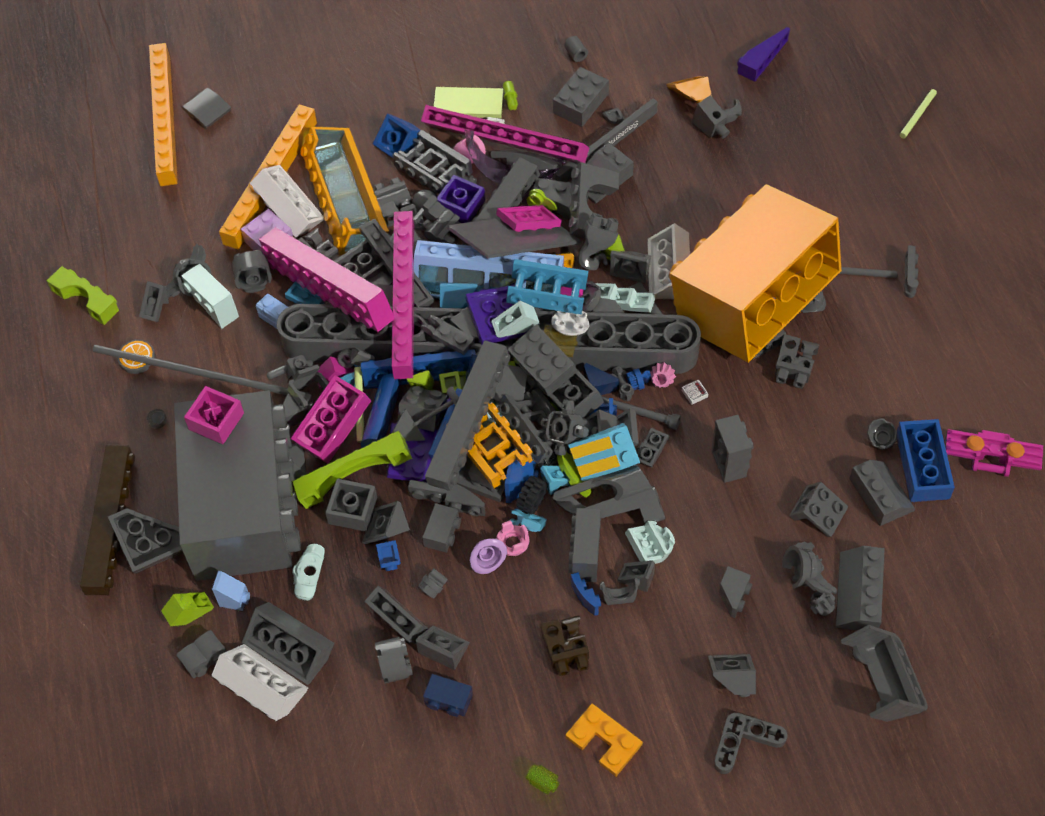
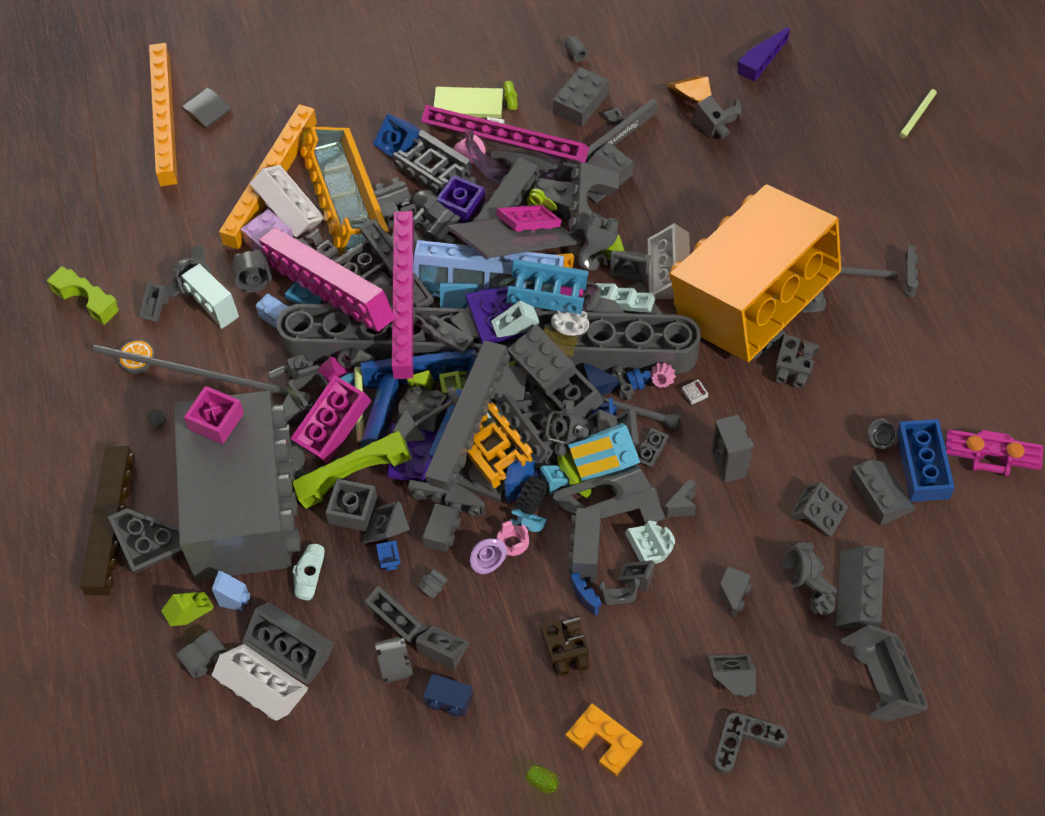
none -> dark grey slope [664,479,696,517]

